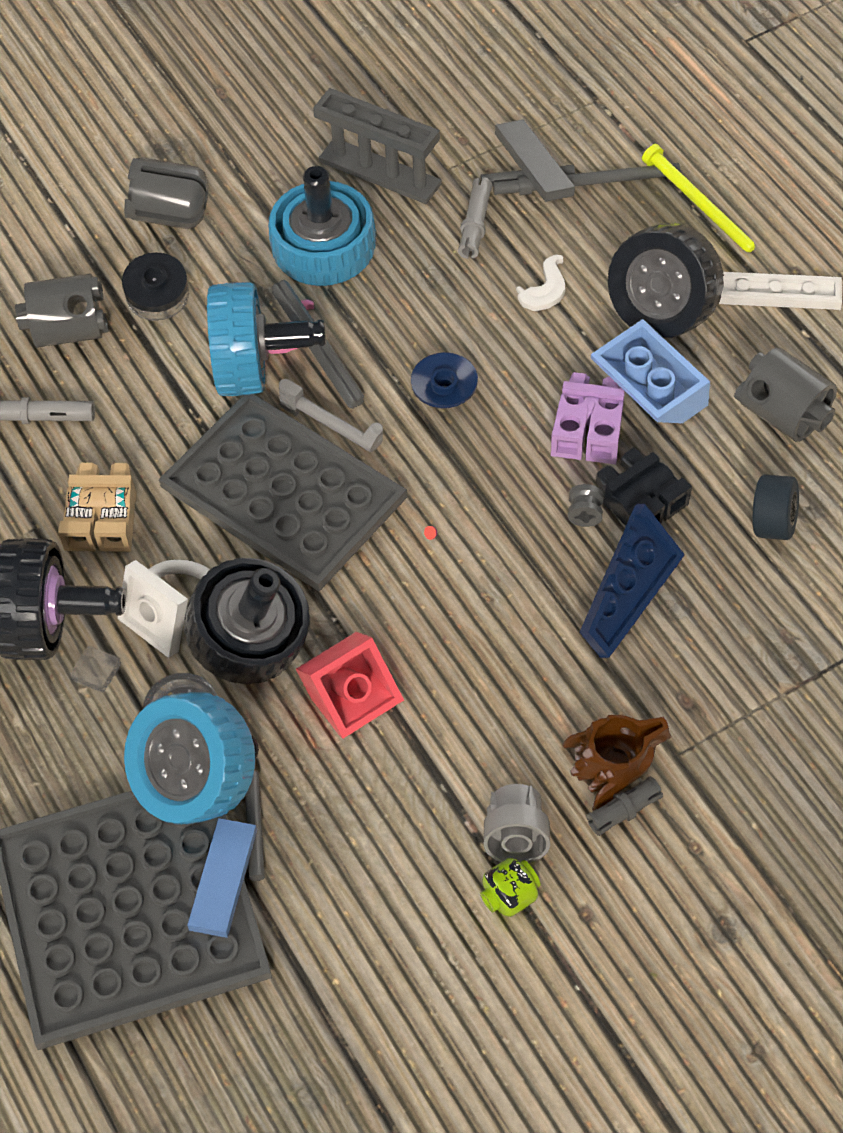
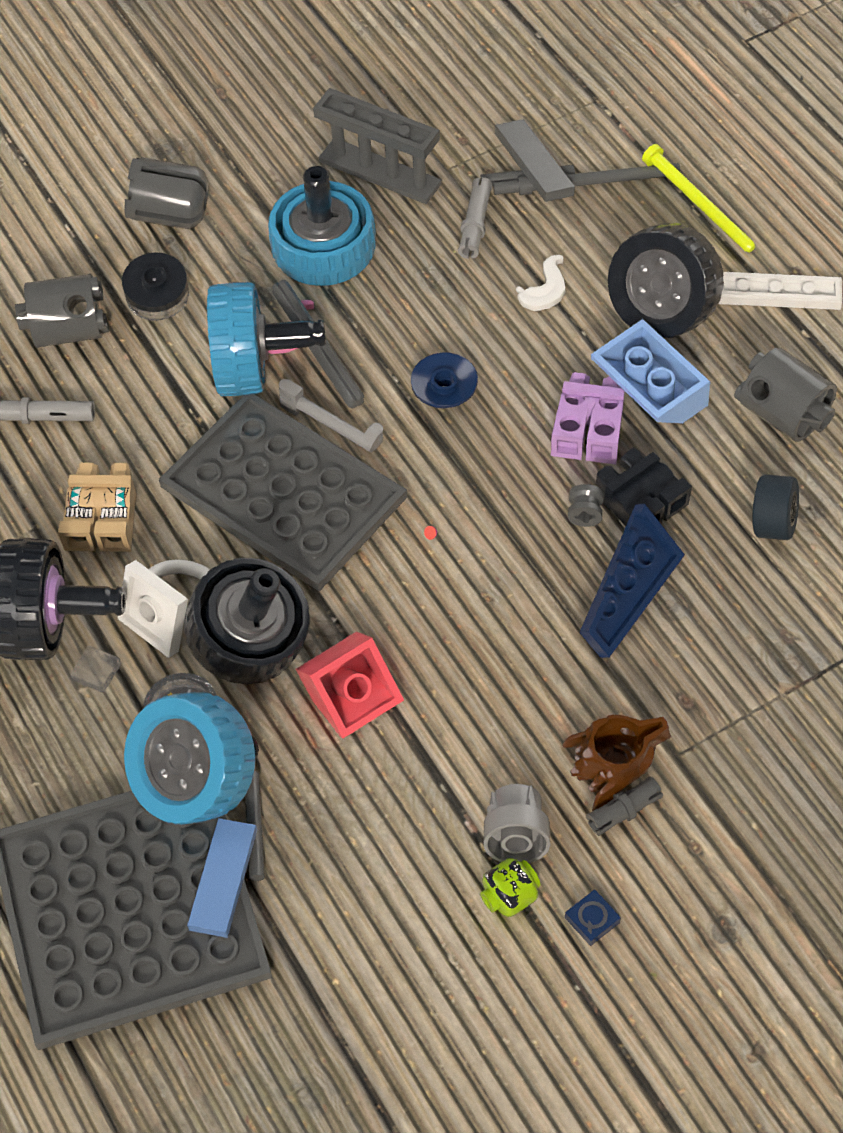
none -> dark blue tile [565,889,621,946]

